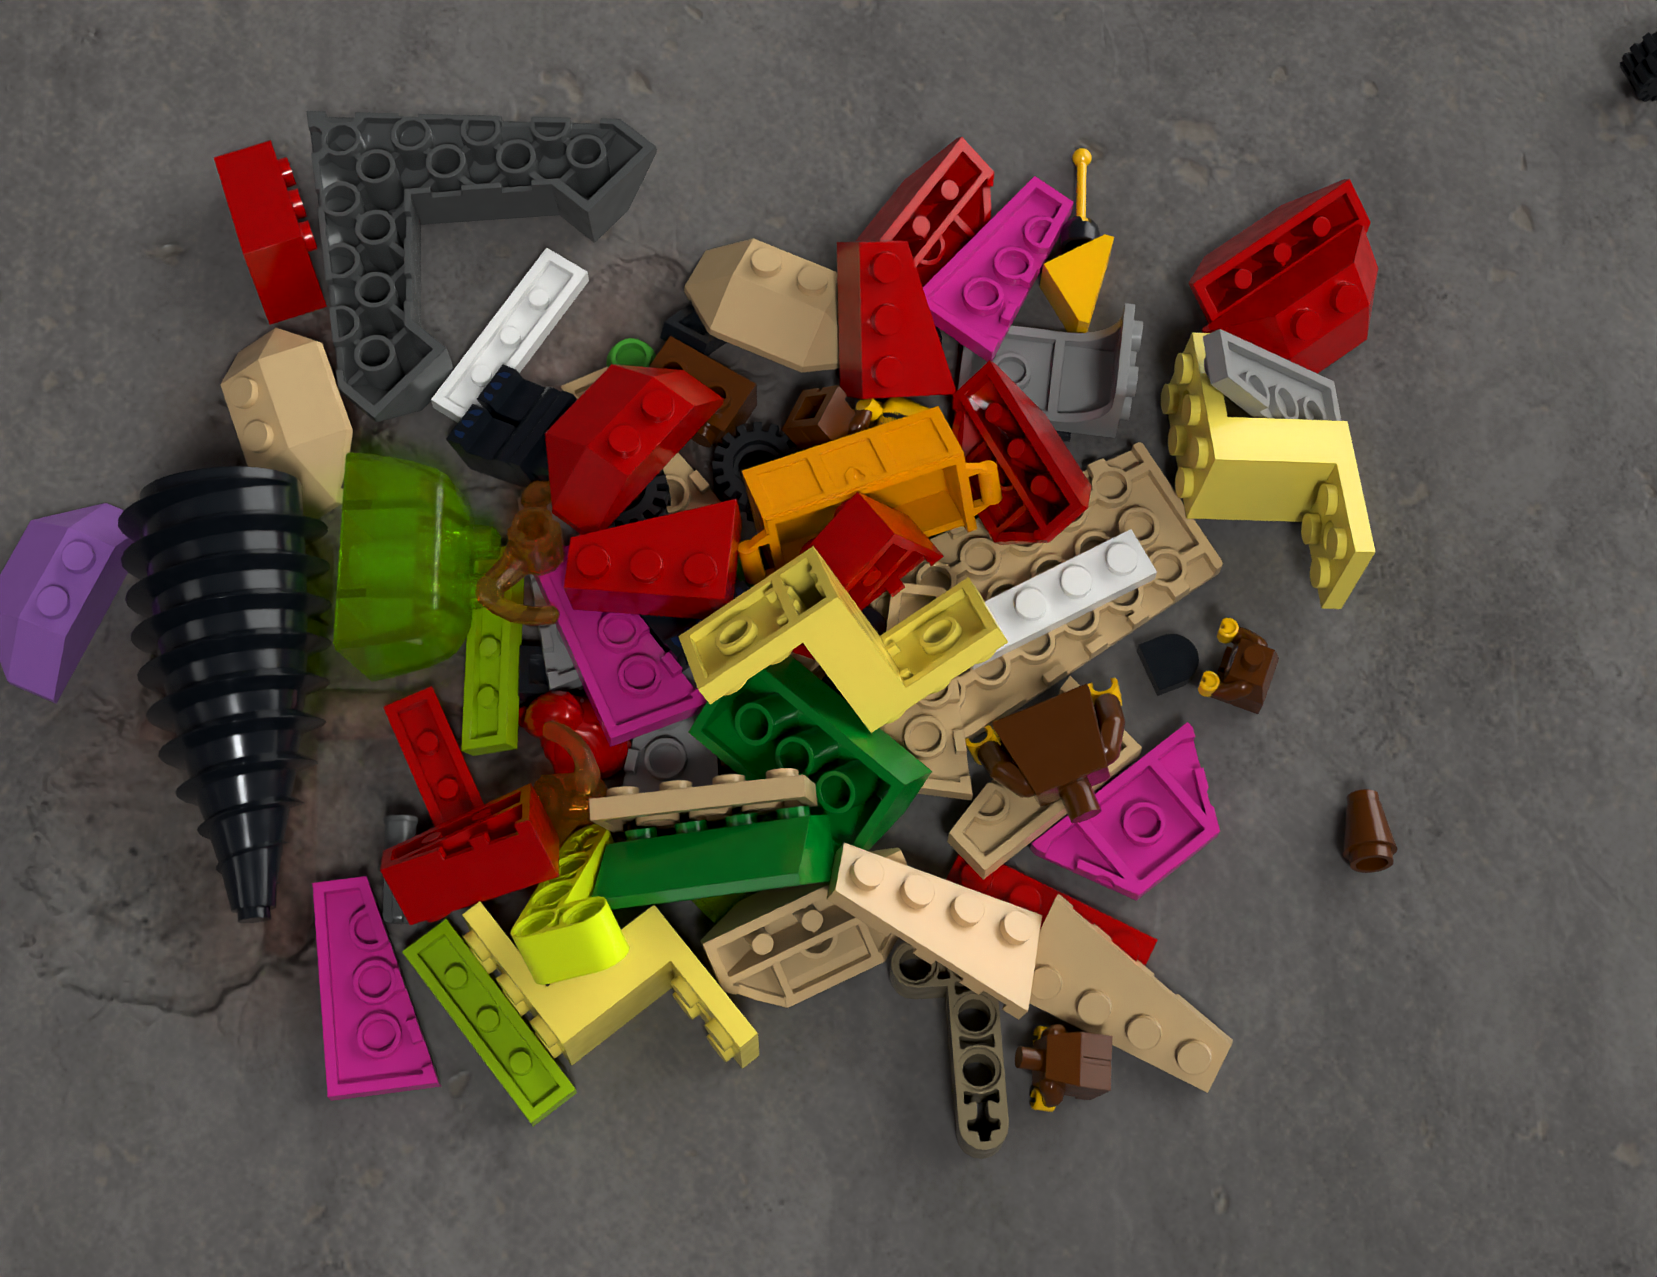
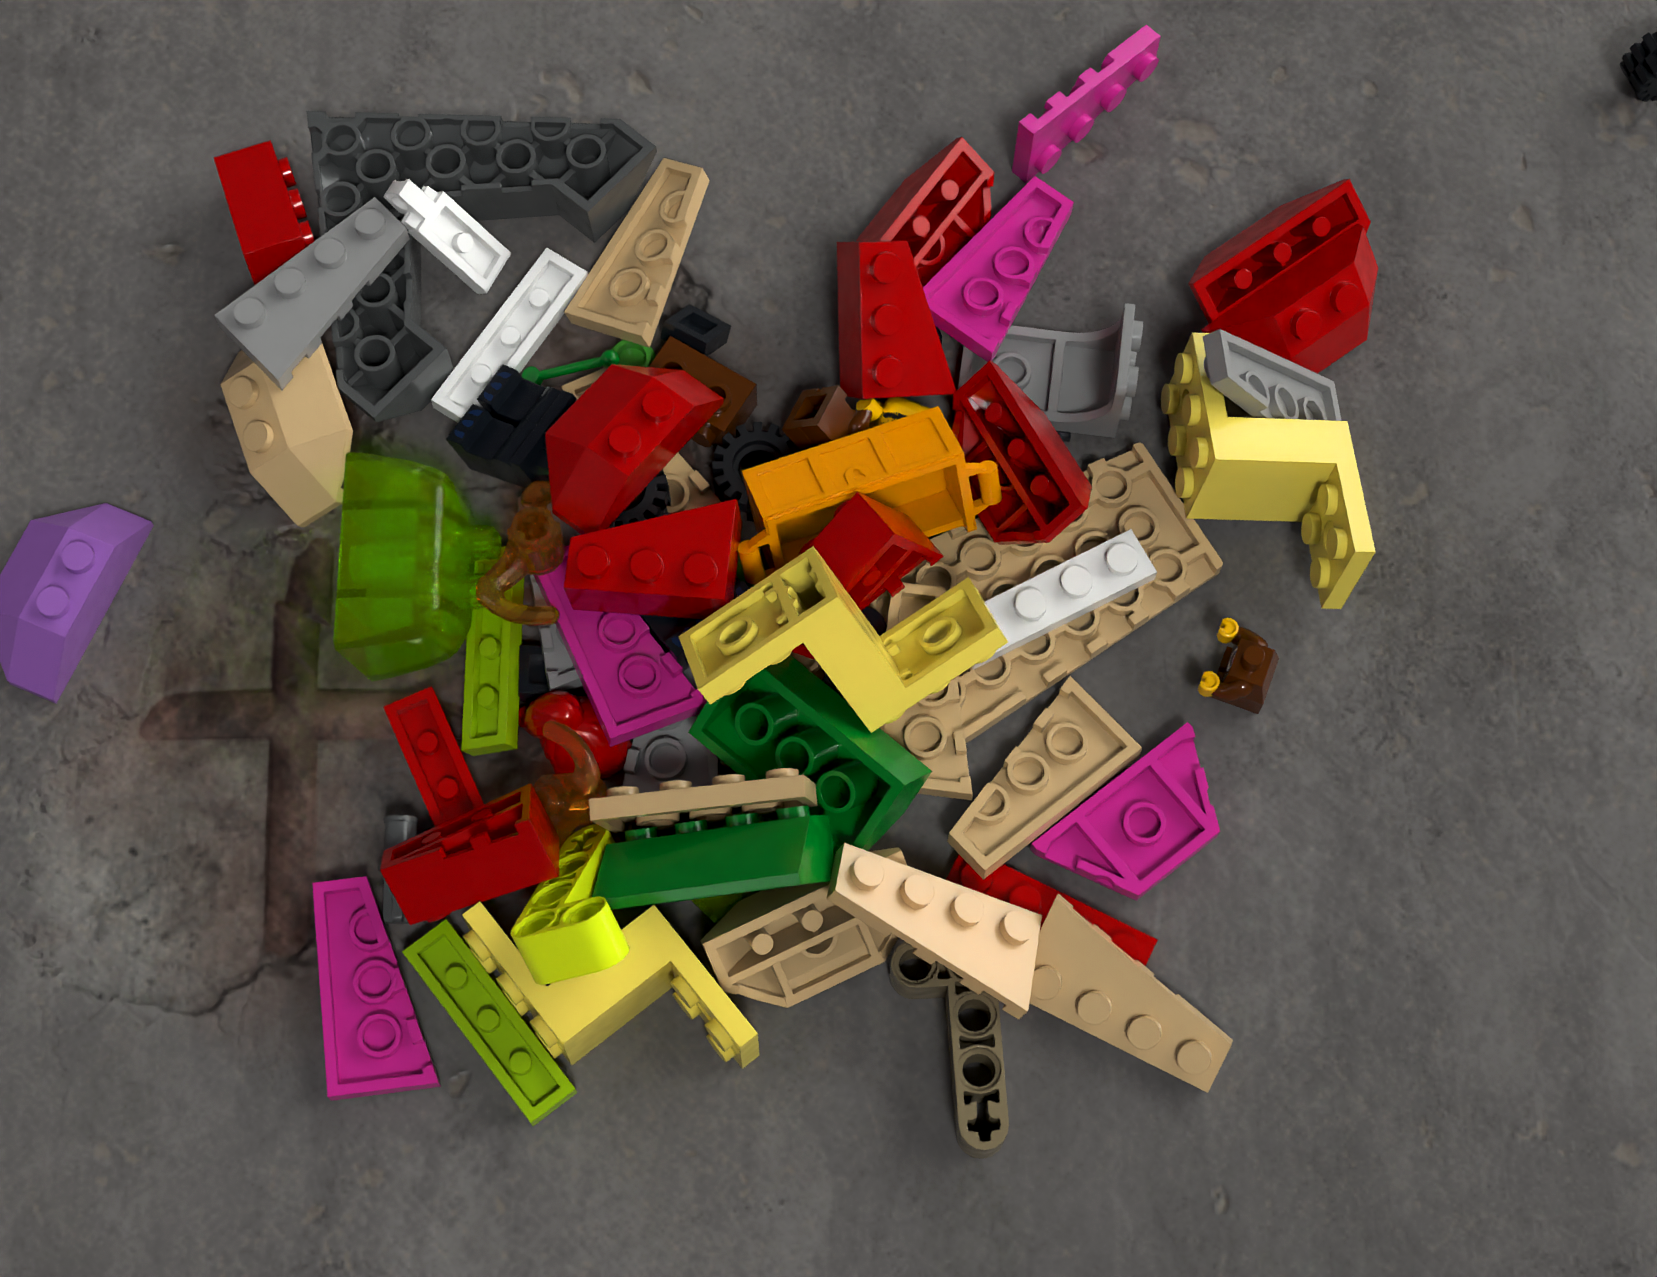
black cone [118,466,332,923] -> none
tan wedge [684,238,840,373] -> none
reddish brown torso [965,678,1125,823] -> none
reddish brown piece [1015,1024,1113,1112] -> none
yellow slope [1039,234,1114,333] -> none
hinge [1060,148,1100,254] -> none
black tile [1136,634,1199,696] -> none
reddish brown cone [1343,789,1397,873] -> none
none -> light grey wing [214,197,410,390]
none -> white hinge [383,179,511,294]
none -> green hinge [521,350,620,385]
none -> tan wing [564,158,710,348]
none -> dark pink wing [1012,25,1161,183]

